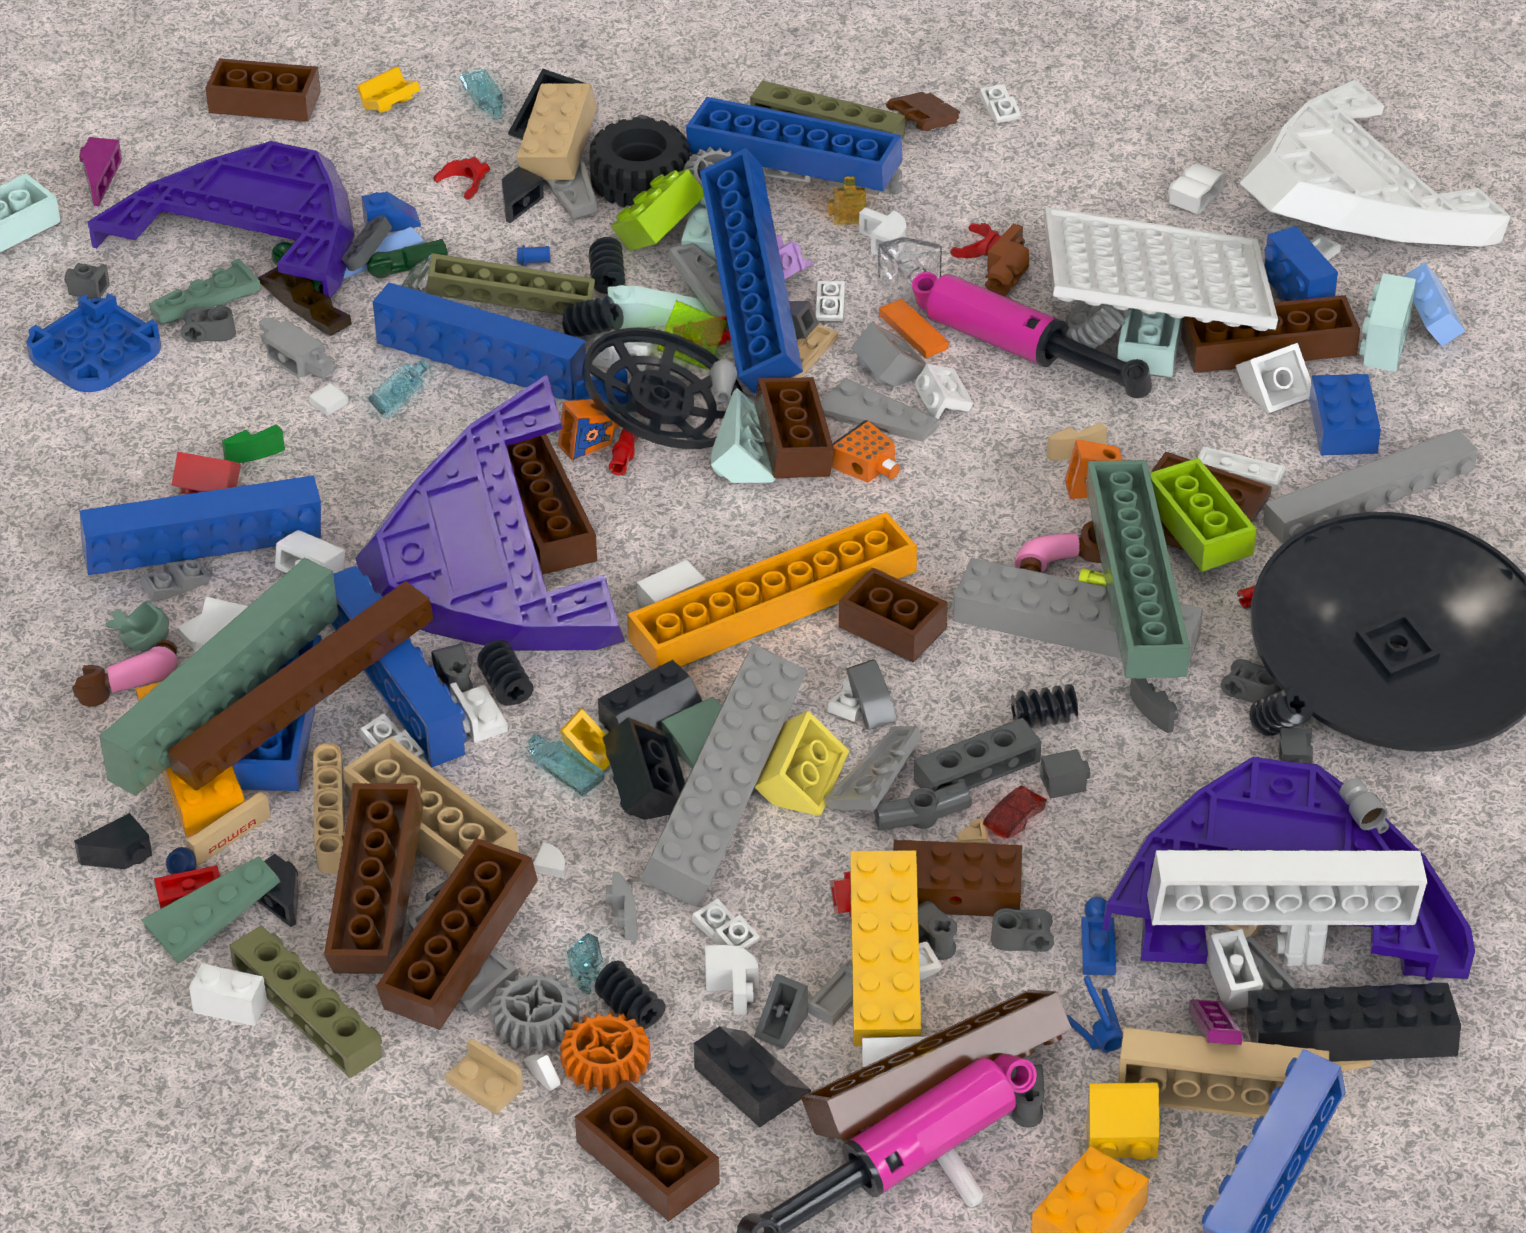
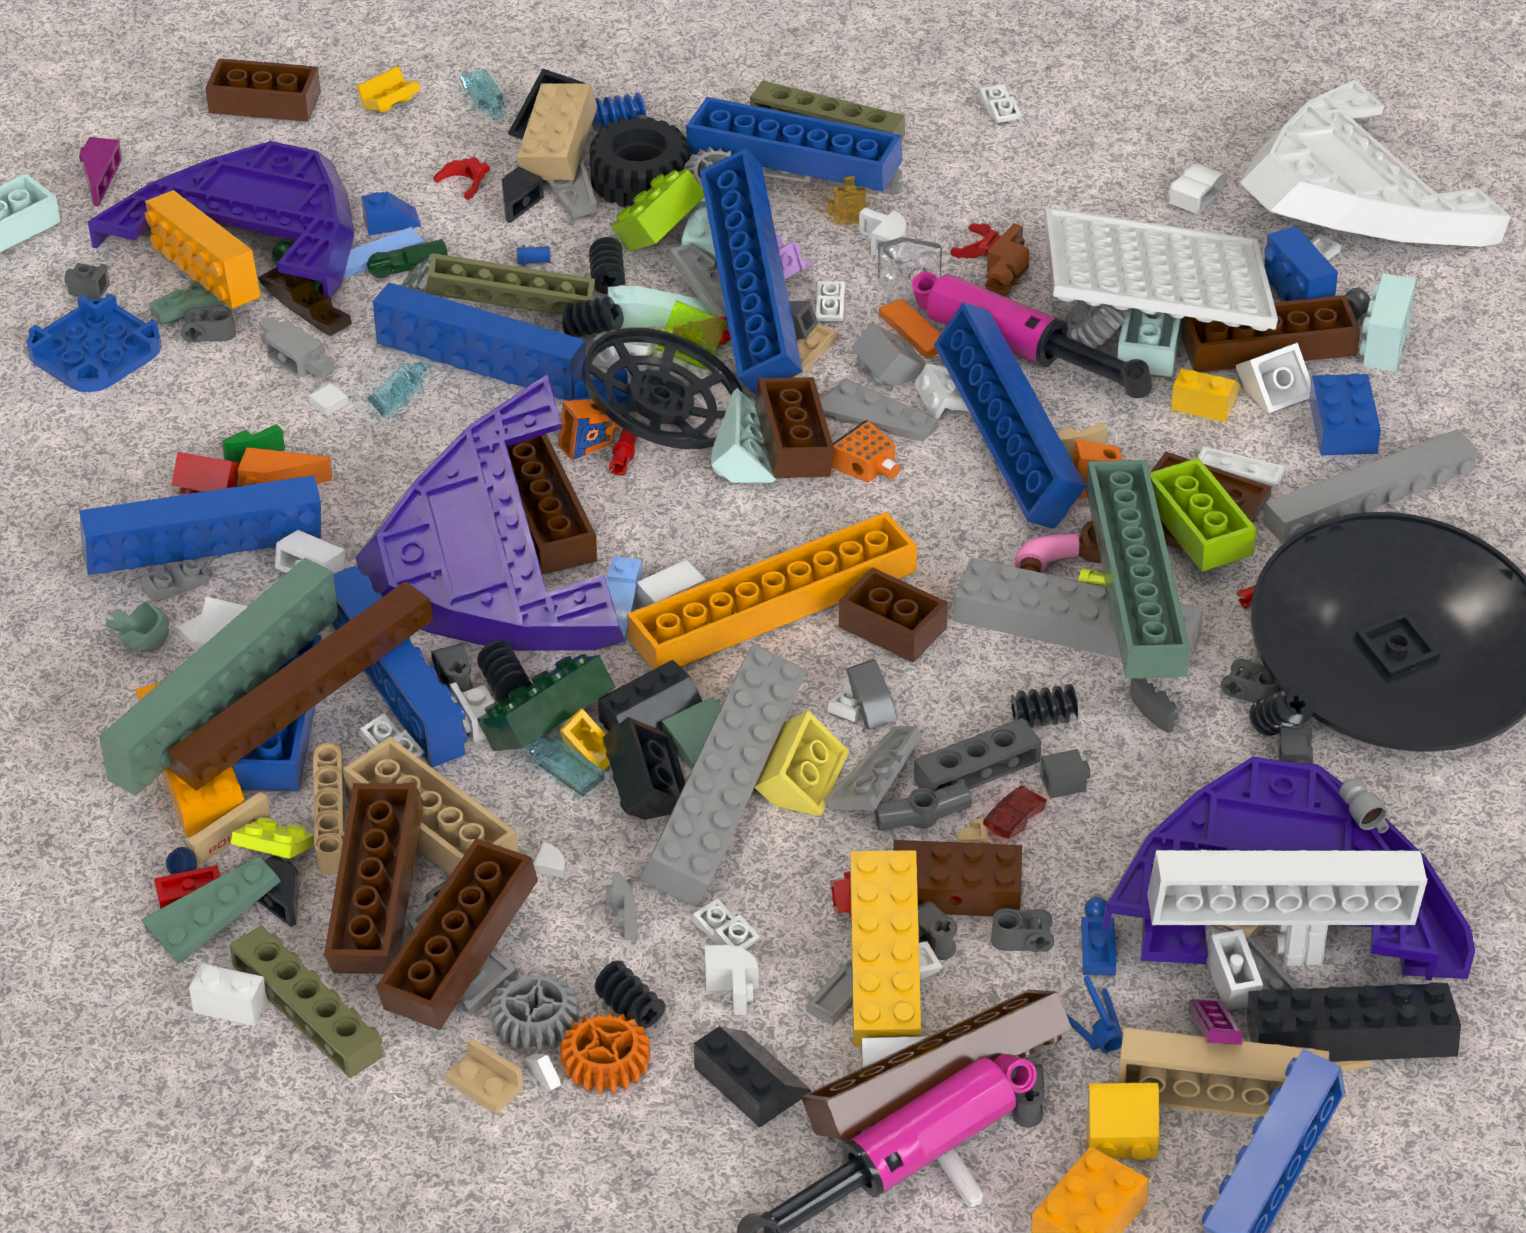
bright pink piece [72,640,178,707] -> none
black slope [74,813,152,870] -> none
dark grey beam [342,215,392,271] -> none
clear light blue plate [566,933,603,994] -> none
reddish brown brick [575,1080,720,1222] -> none
light grey cone [710,360,738,403] -> none
dark grey slope [754,974,808,1048] -> none
reddish brown plate [886,92,961,131] -> none
light blue brick [1403,262,1465,346] -> none
none -> light orange brick [145,190,261,309]
none -> neon yellow plate [231,818,314,859]
none -> orange slope [237,448,332,486]
none -> dark green brick [477,654,616,751]
none -> blue piece [592,93,647,131]
none -> light blue slope [606,556,643,645]
none -> blue brick [934,302,1086,529]
none -> yellow slope [1171,368,1241,422]
none -> dark grey wheel [1346,288,1371,321]

